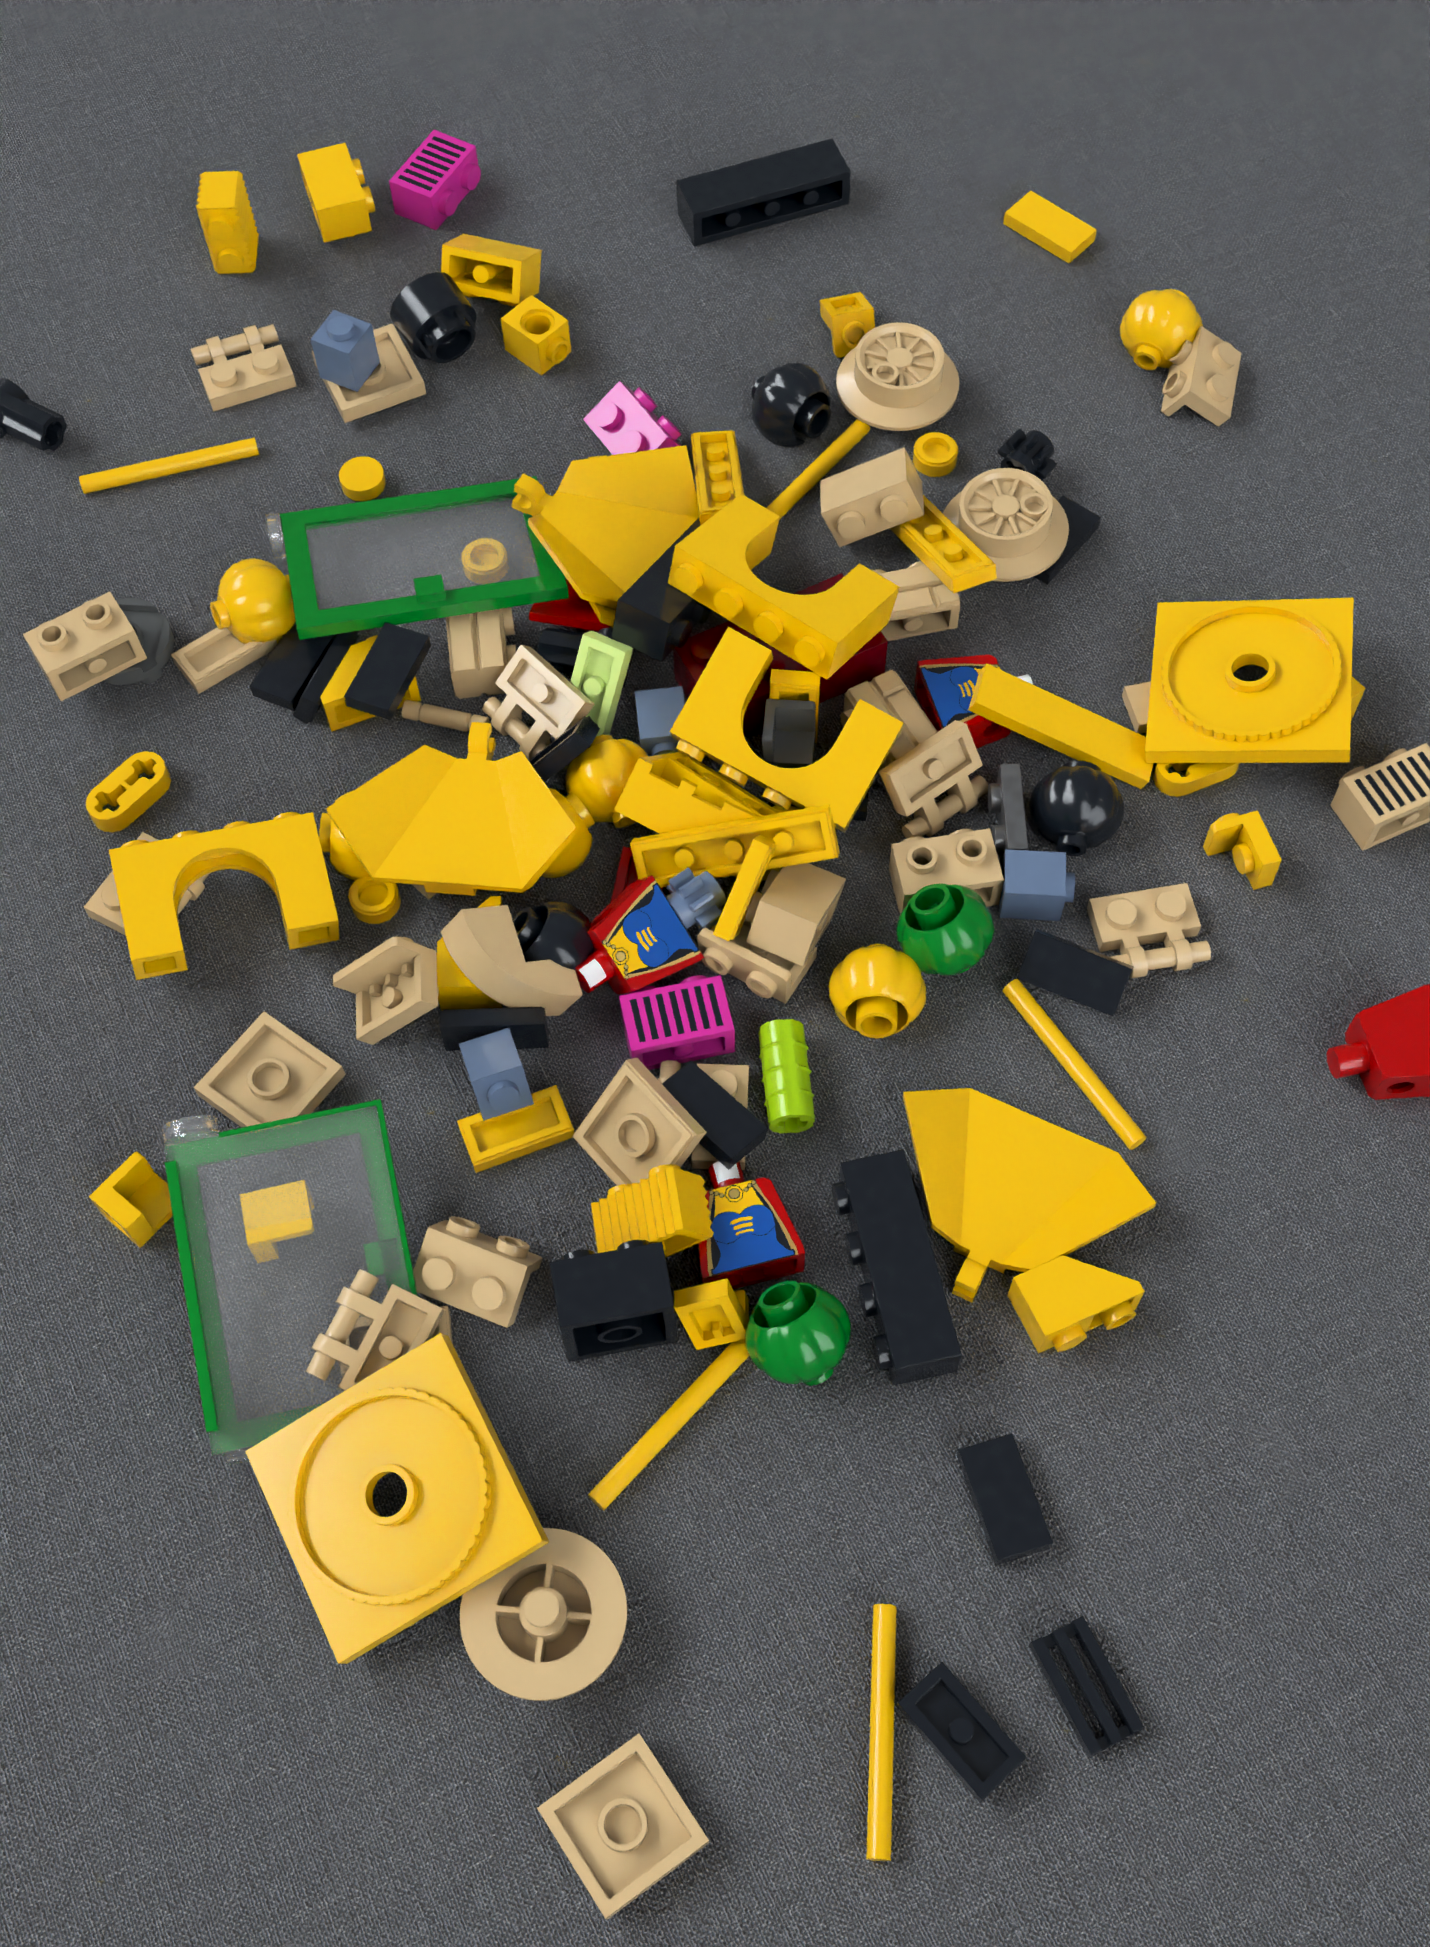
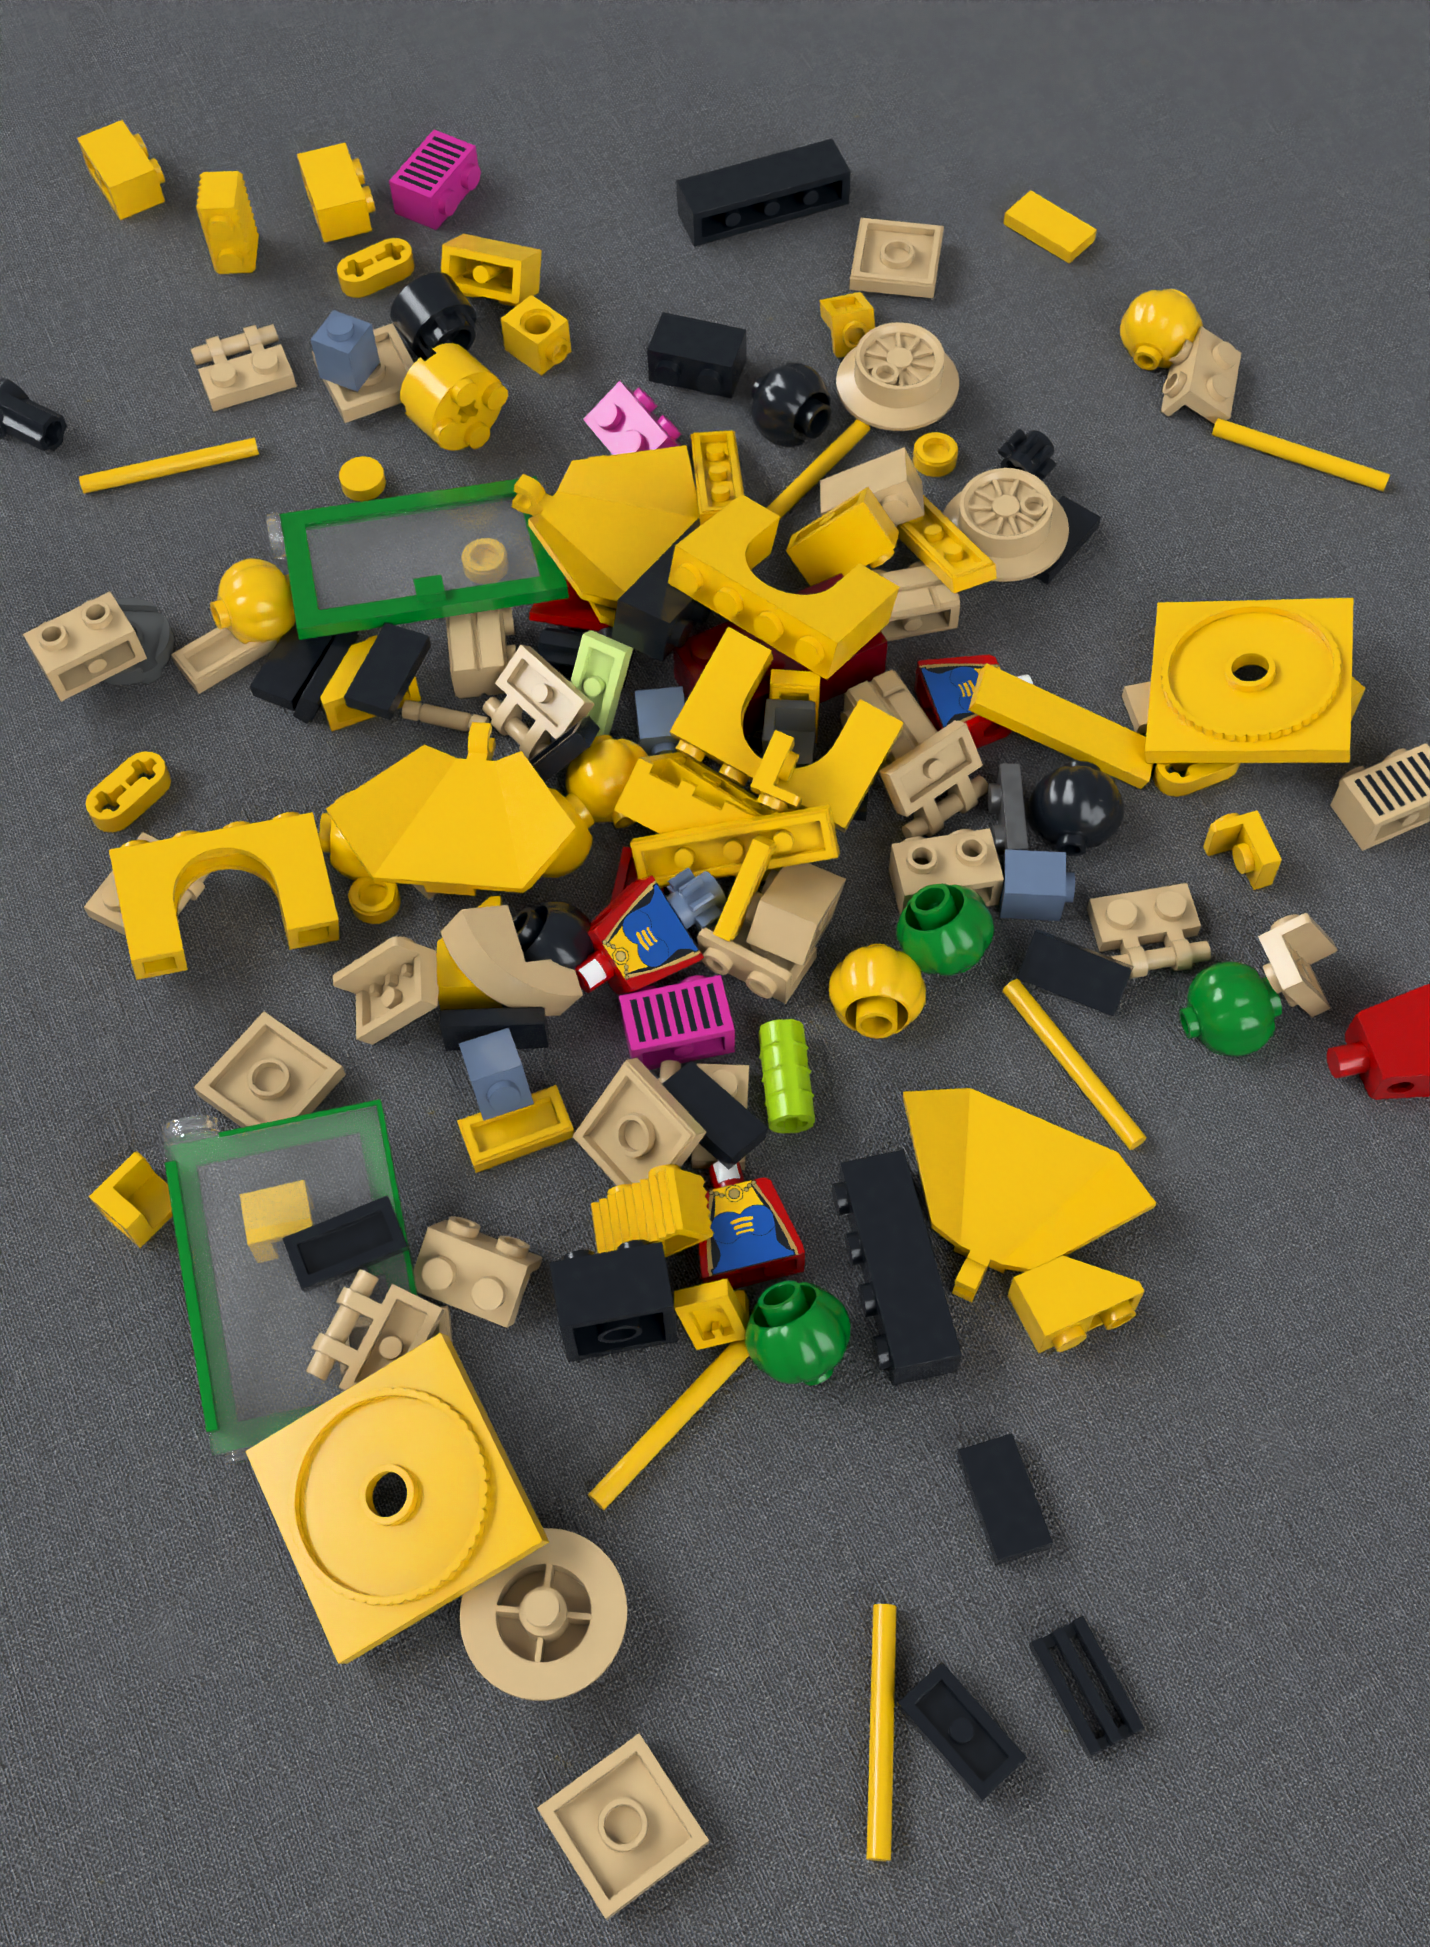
none -> yellow brick [77,120,165,220]
none -> black tile [282,1195,409,1293]
none -> yellow beam [337,238,415,298]
none -> yellow brick [400,343,508,451]
none -> black brick [647,312,746,399]
none -> yellow bracket [750,730,802,813]
none -> yellow brick [786,487,899,586]
none -> tan plate [849,218,944,298]
none -> green plant [1179,961,1282,1057]
none -> yellow bar [1212,418,1390,492]
none -> tan bracket [1258,913,1337,1017]

